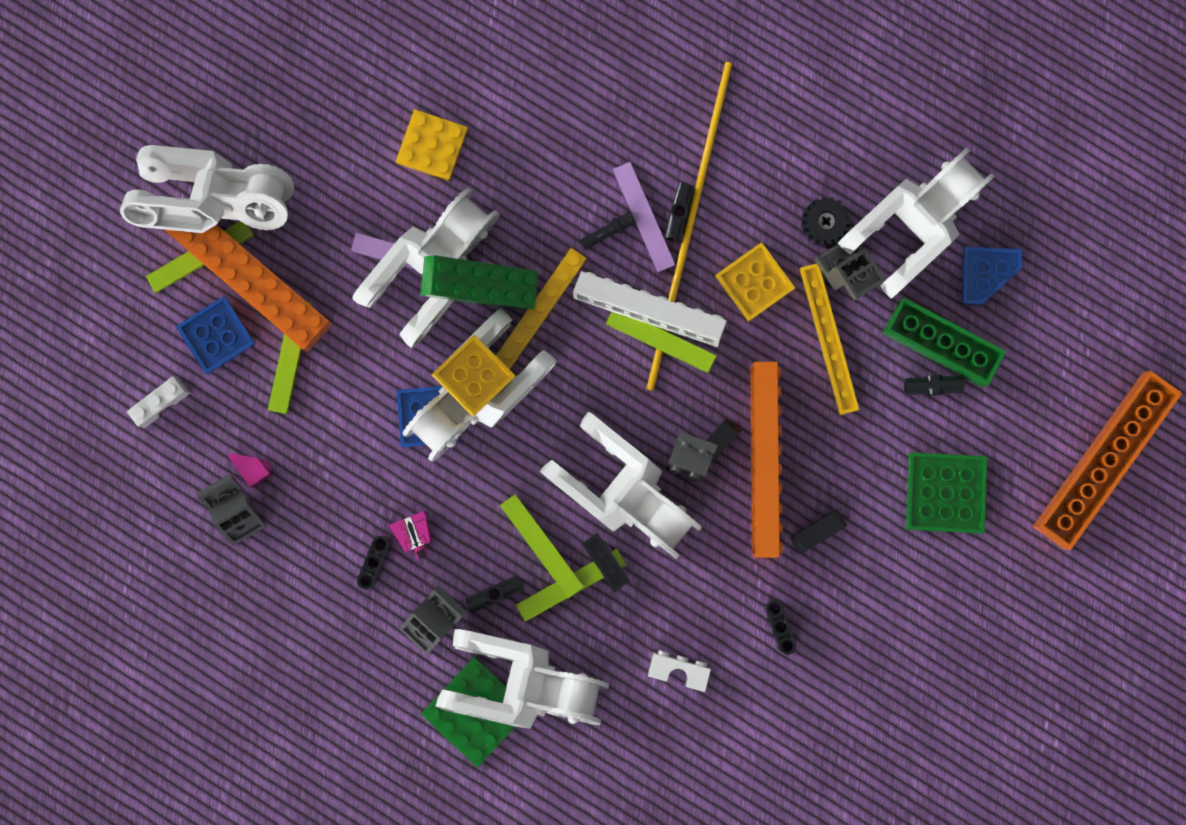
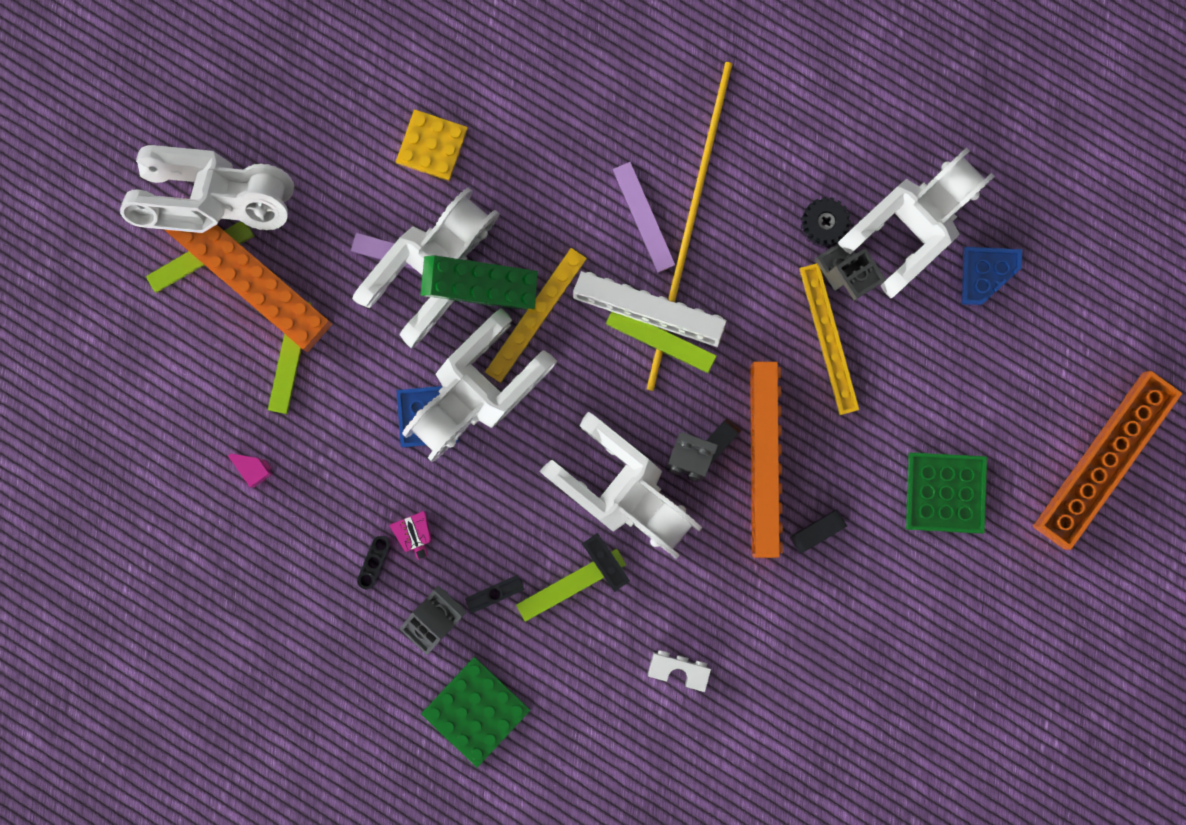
white arch [127,376,190,428] -> none
blue plate [176,296,256,375] -> none
dark grey bracket [197,474,266,546] -> none
yellow plate [432,334,516,417] -> none
white arm [435,629,609,729] -> none
lime tile [500,494,584,599] -> none
black pin [580,210,637,250] -> none
black piece [664,183,694,242] -> none
yellow plate [715,242,795,322] -> none
black beam [764,599,796,655] -> none
green brick [881,297,1006,387] -> none
black piece [904,375,965,396] -> none

